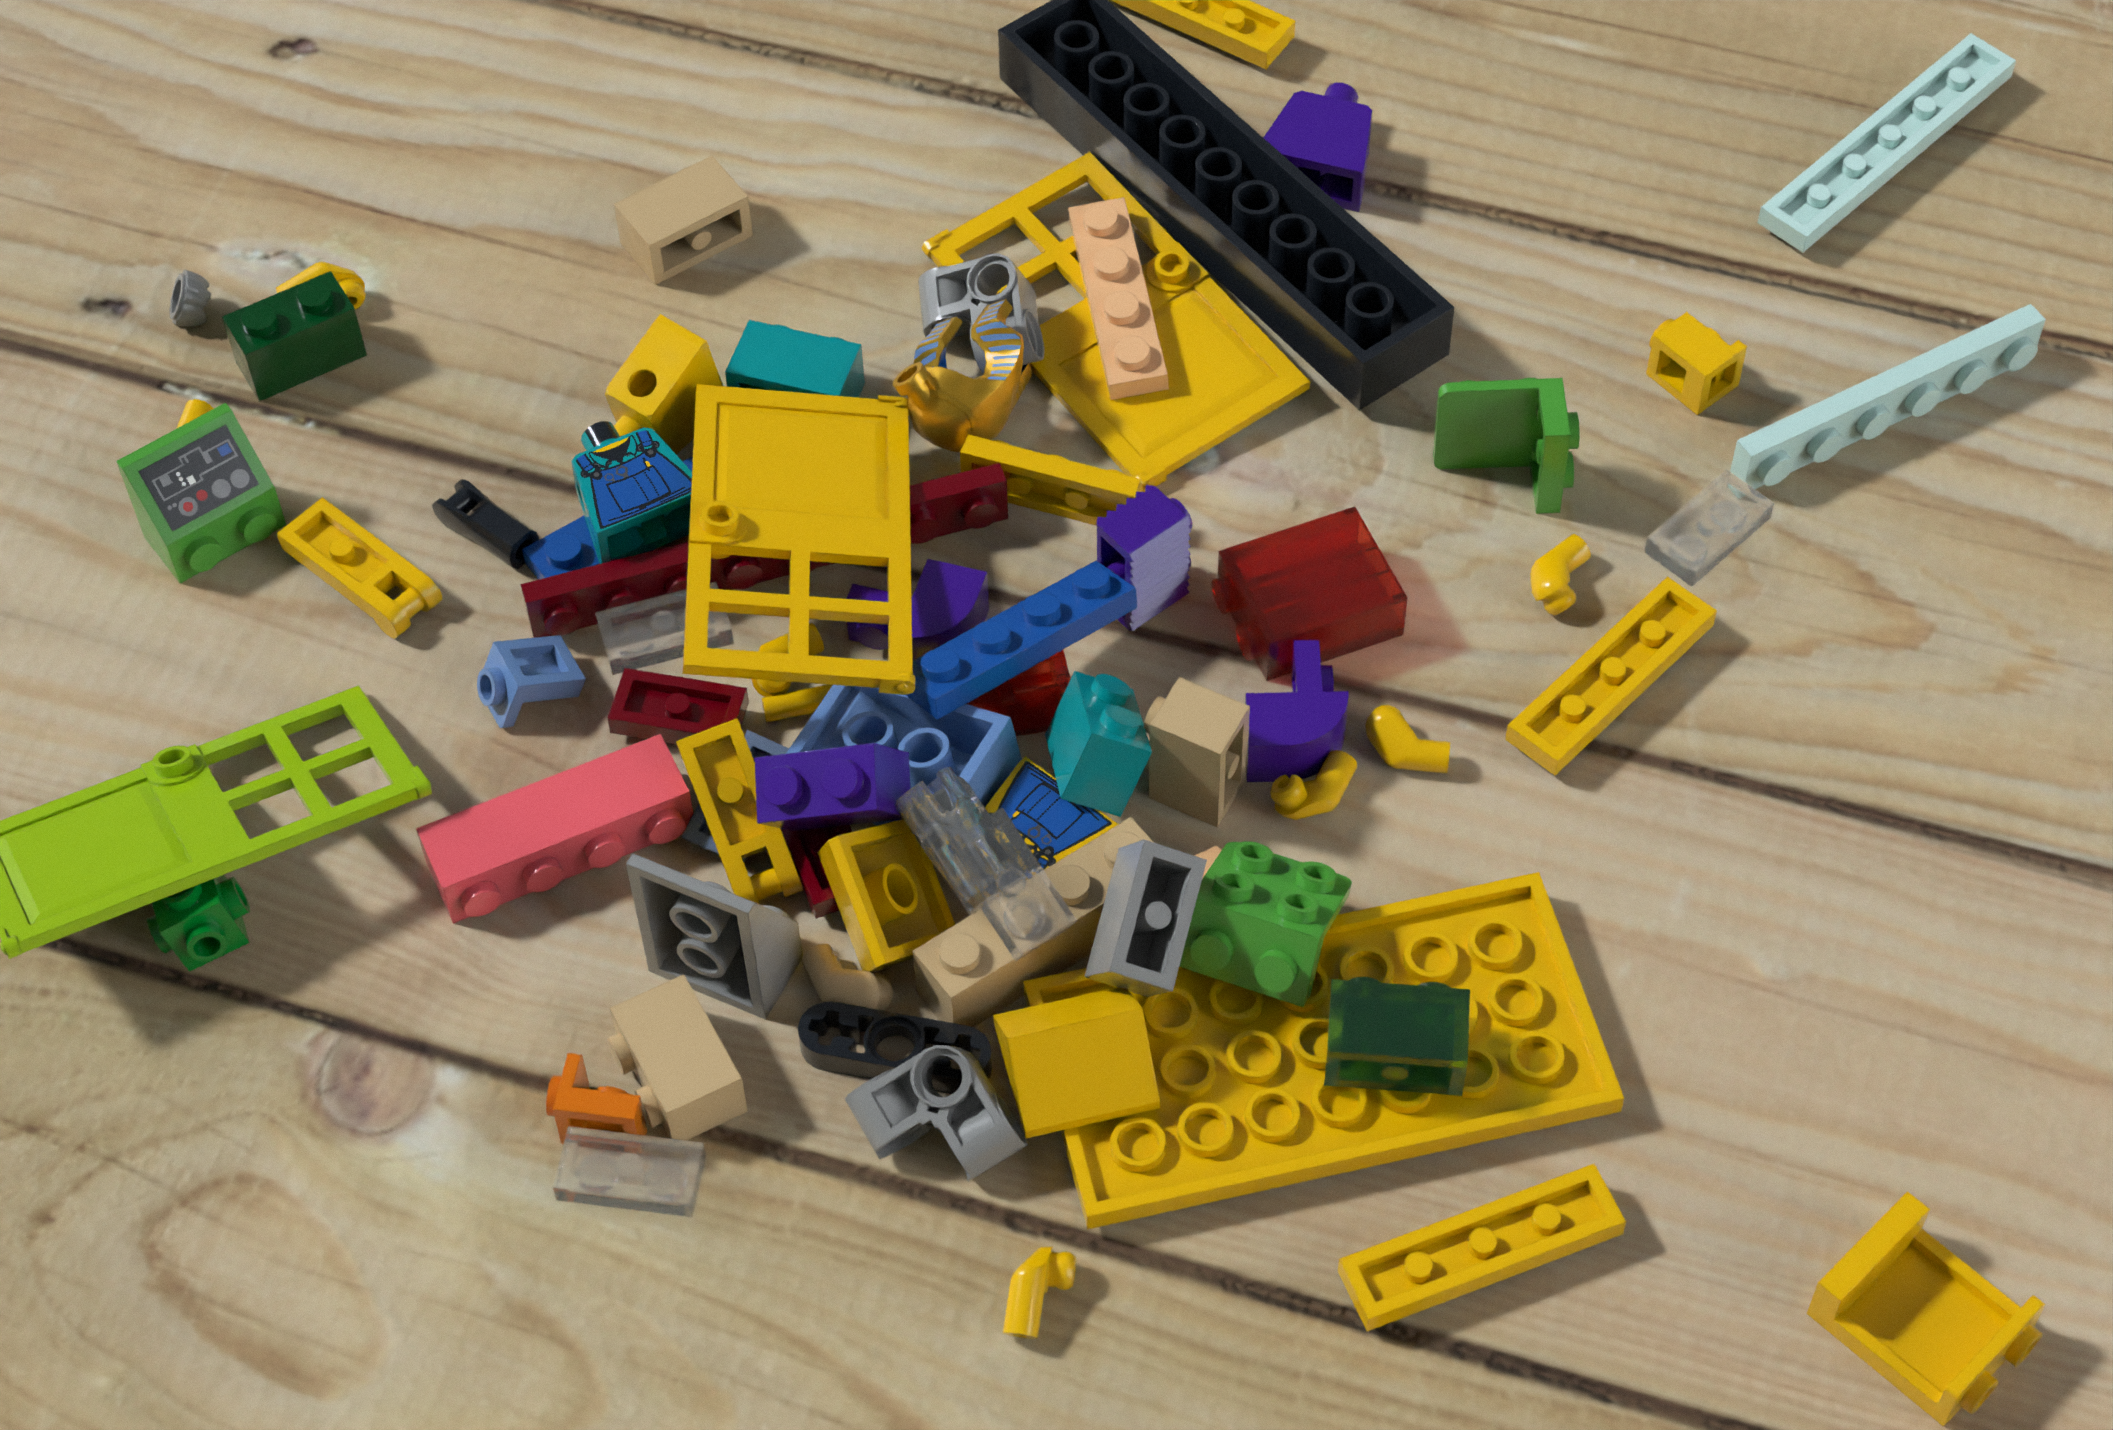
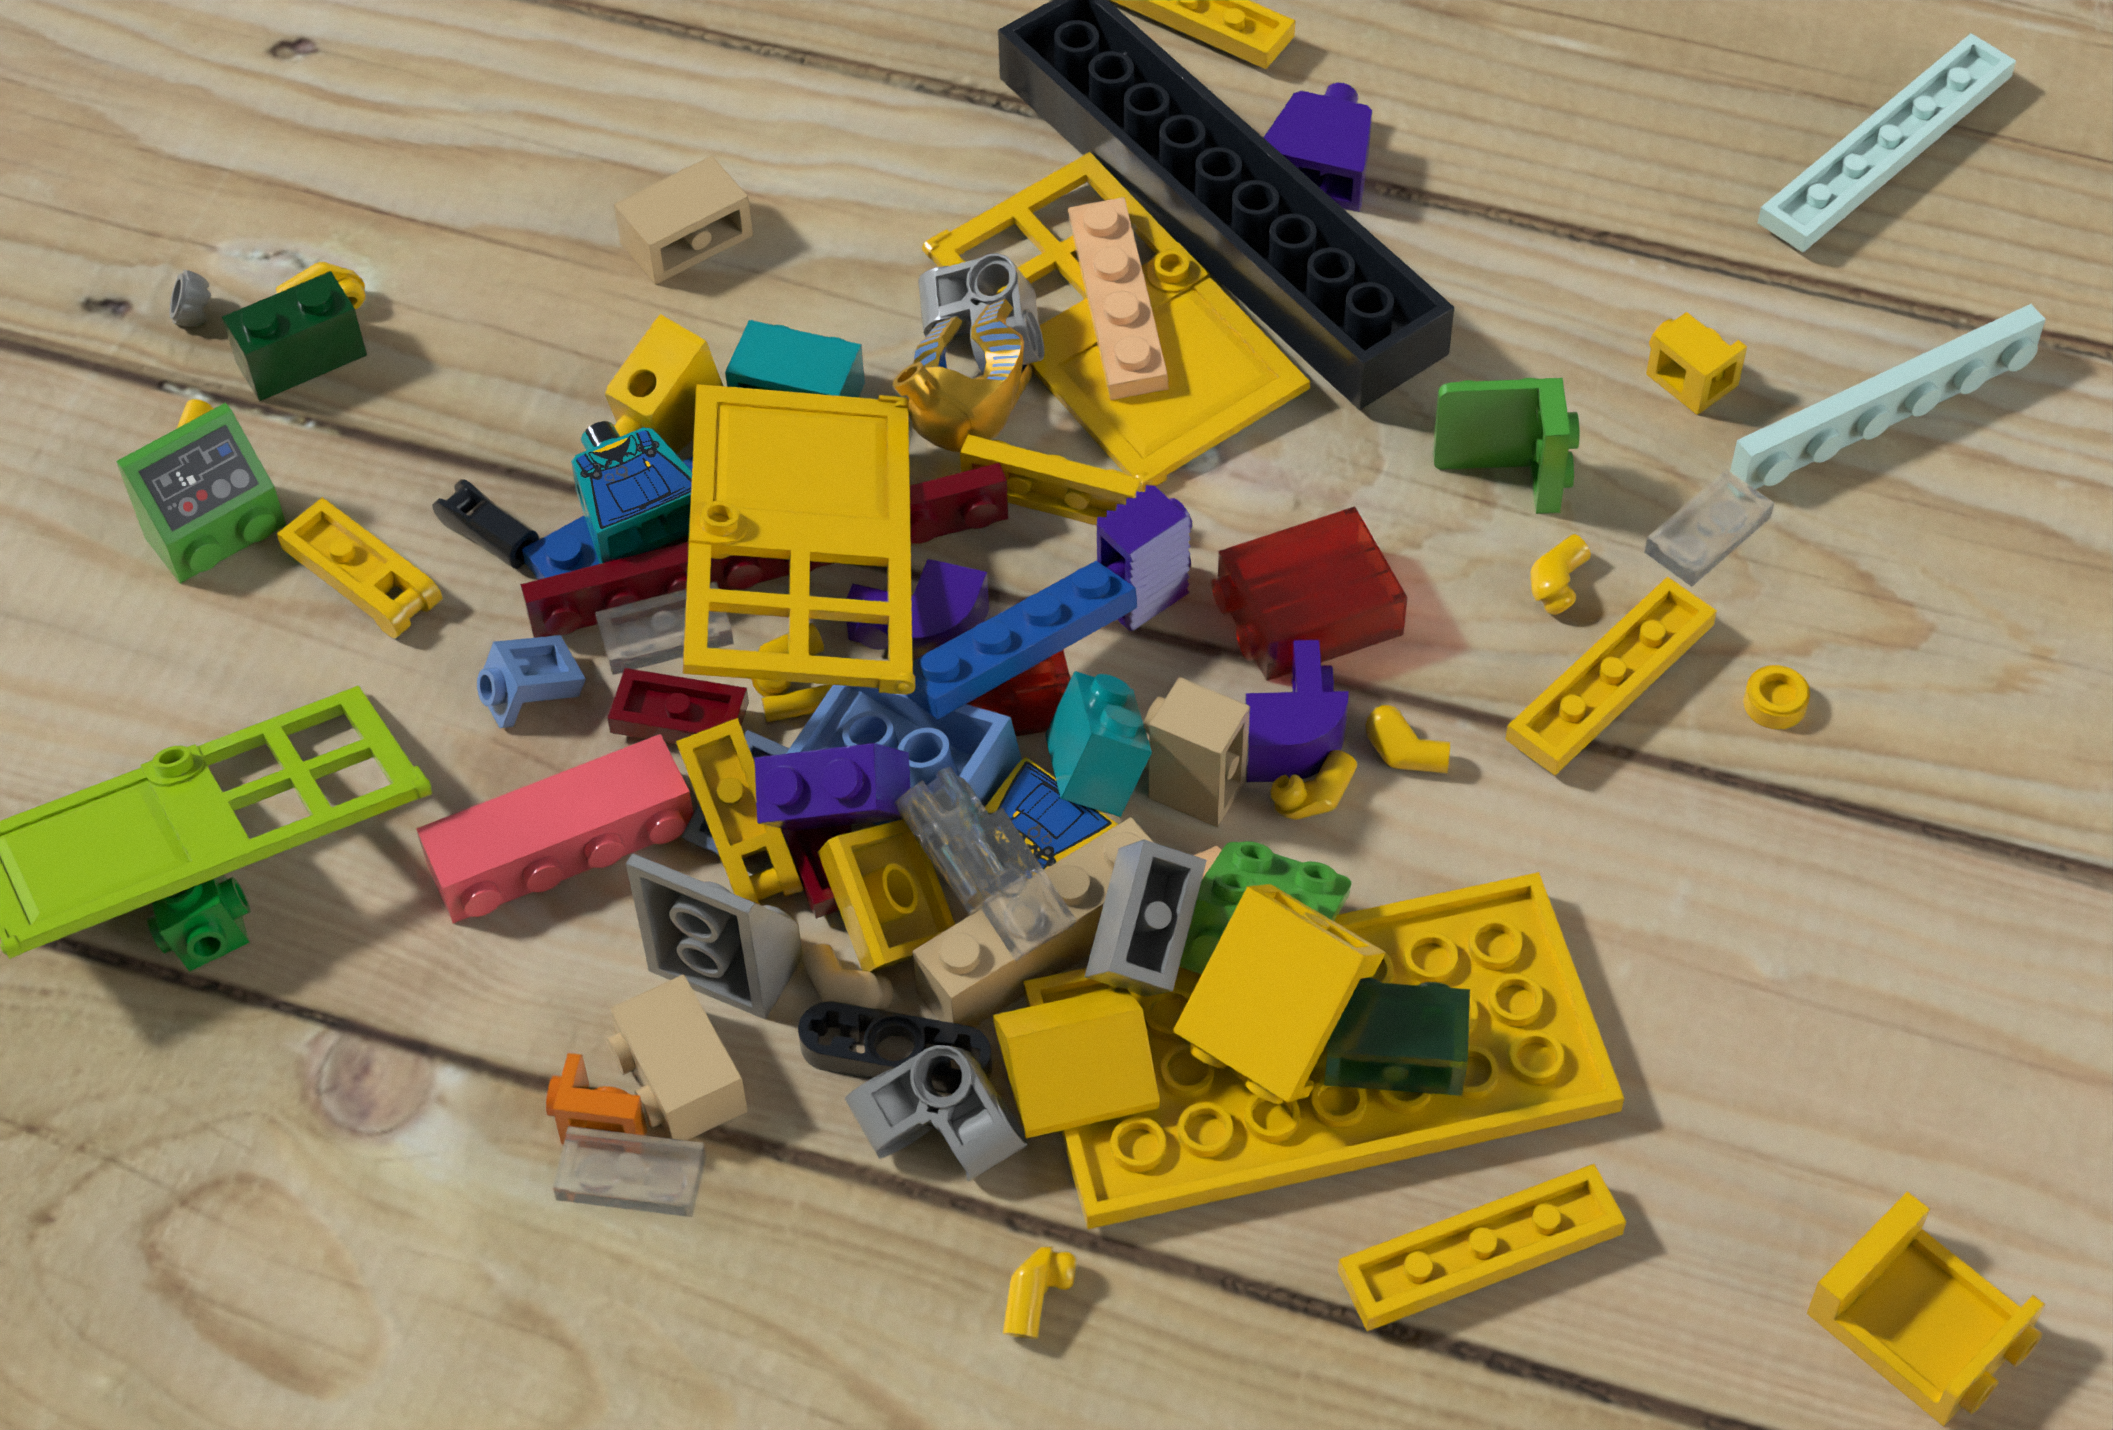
none -> yellow panel [1173,884,1386,1104]
none -> yellow tile [1743,665,1810,729]

